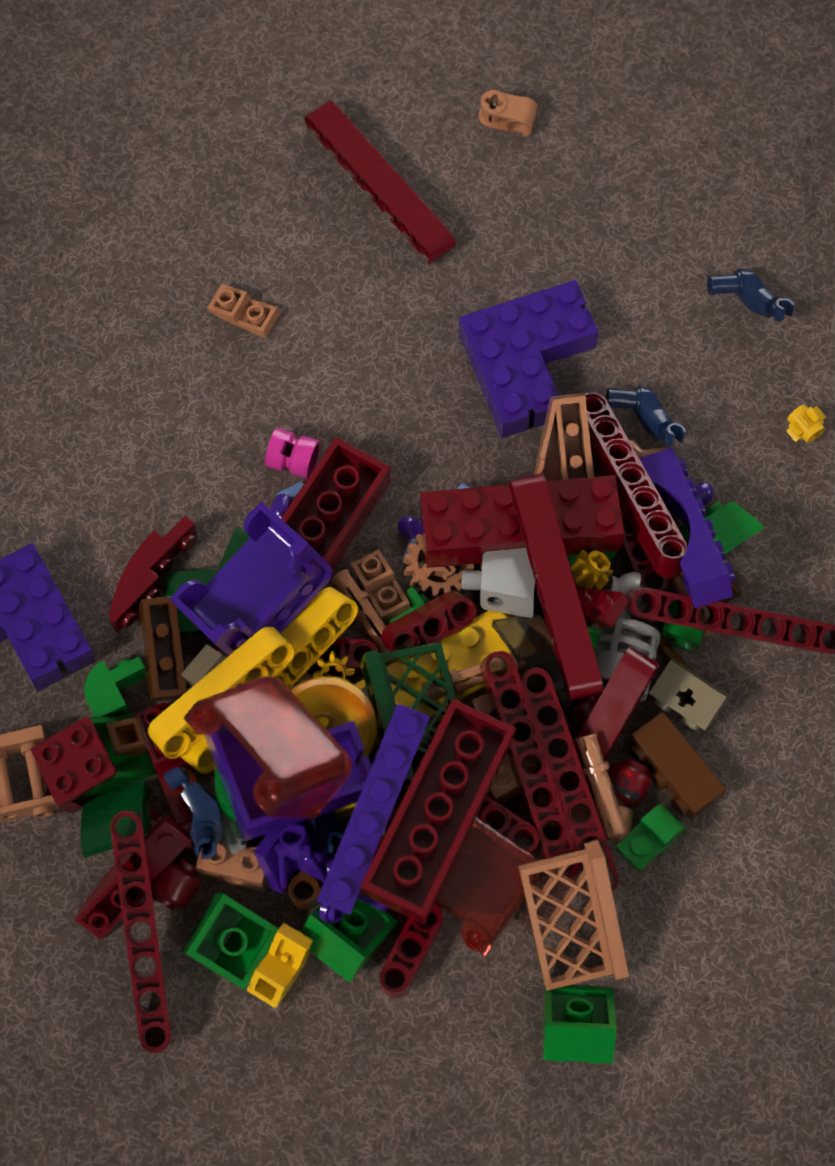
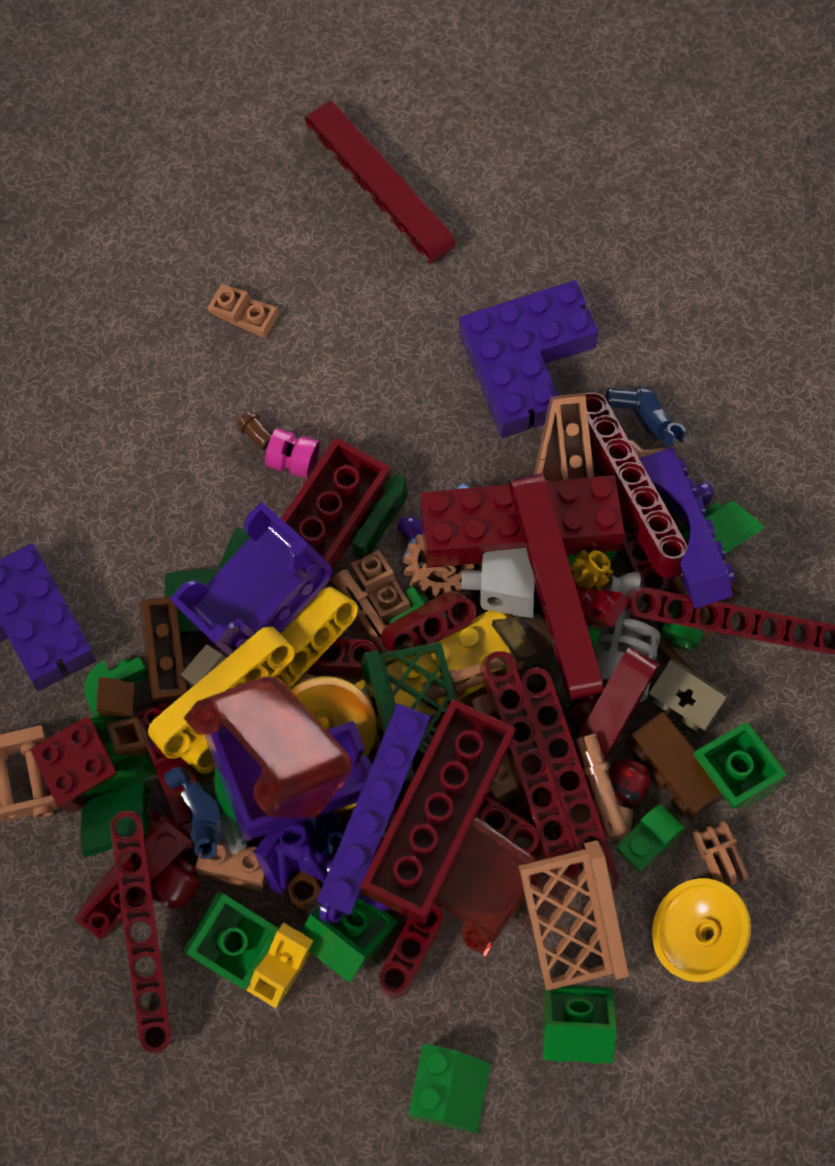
dark red slope [109,515,197,632] -> none
dark purple arm [271,481,304,518] -> none
yellow gear [313,651,355,682] -> none
nougat piece [479,90,538,136] -> none
dark blue arm [707,268,794,321] -> none
yellow gear [786,404,826,444] -> none
none -> reddish brown slope [96,677,135,717]
none -> reddish brown pin [237,411,273,451]
none -> dark green hinge [351,474,408,559]
none -> green slope [408,1043,491,1134]
none -> yellow dish [652,878,751,983]
none -> green slope [693,721,787,809]
none -> nougat arm [693,820,749,886]

